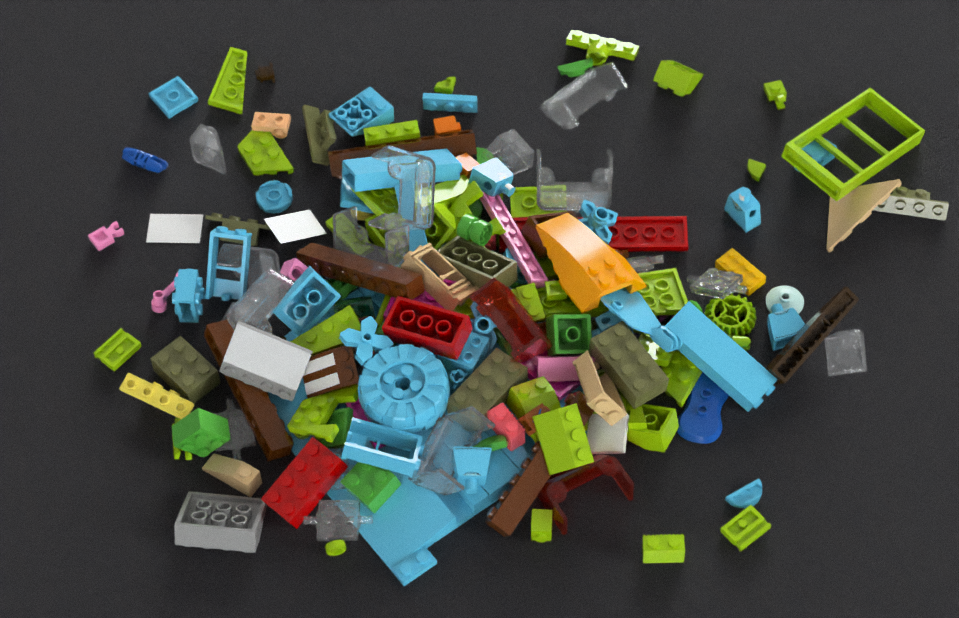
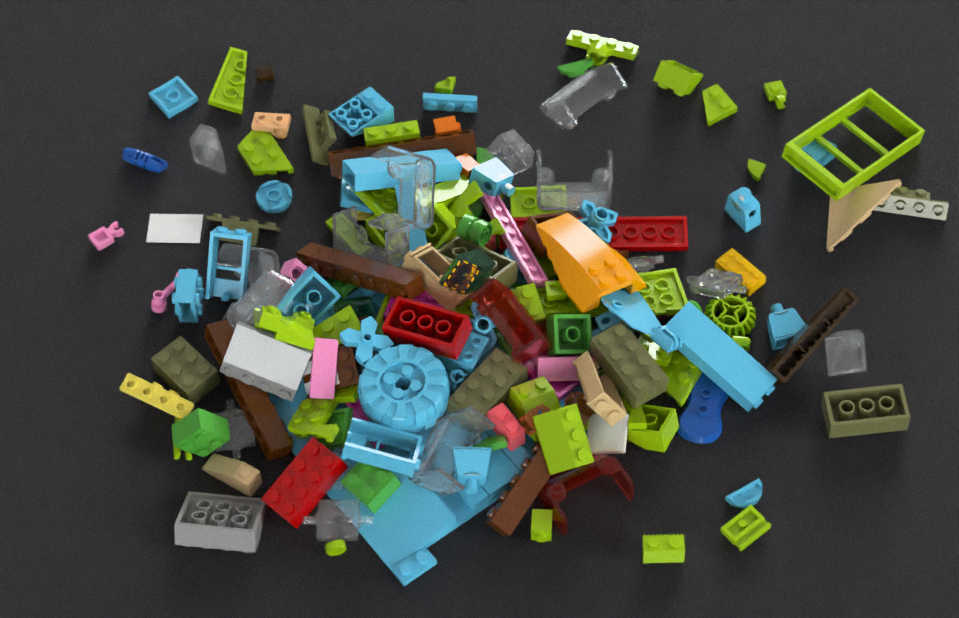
lime plate [94,328,142,372] -> none
white sticker [264,210,327,243] -> none
light aqua dish [765,285,804,314] -> none
none -> lime slope [252,305,315,350]
none -> bright pink panel [309,337,338,399]
none -> slope [439,248,495,295]
none -> lime wing [702,84,738,126]
none -> olive brick [821,384,911,438]

